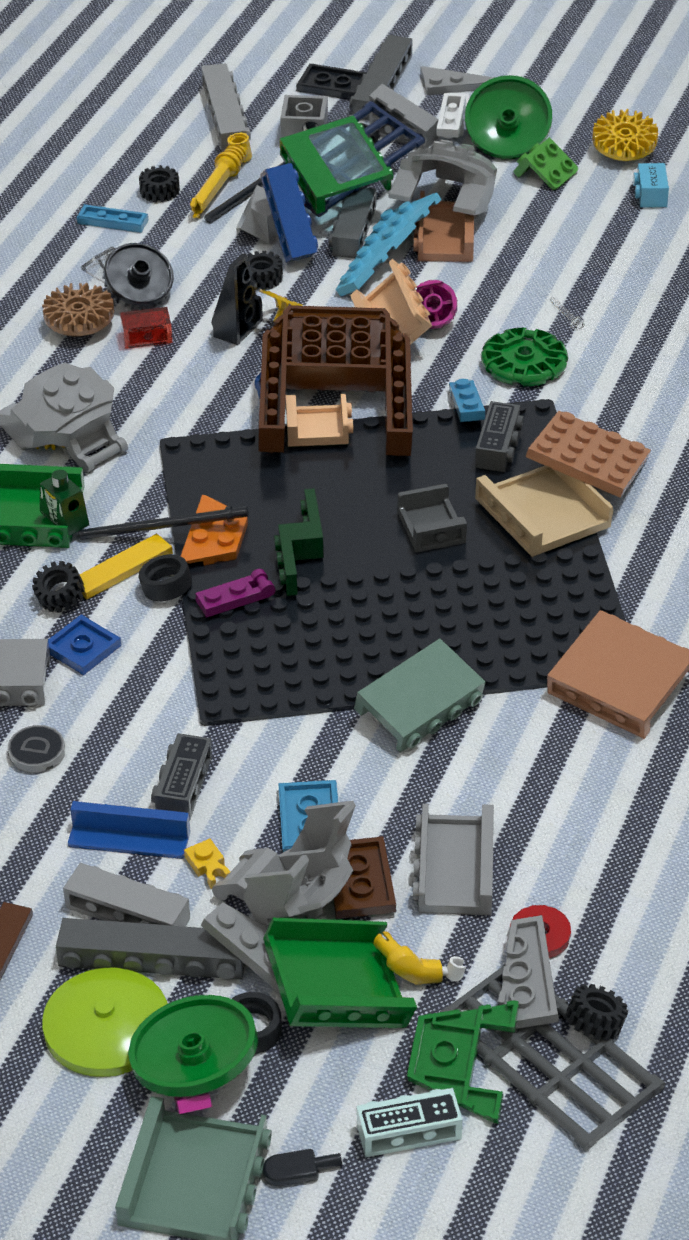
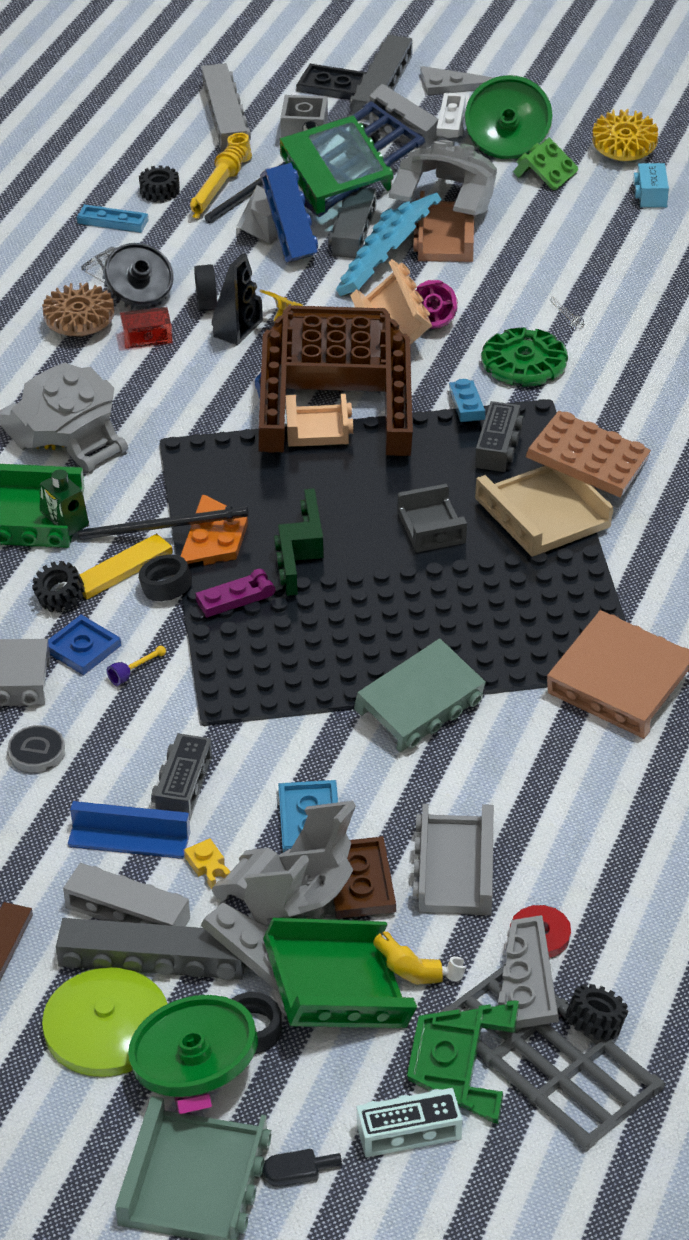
black tyre [247,251,283,290] -> none
none -> dark purple hinge [106,646,166,686]
none -> black tyre [194,264,217,310]

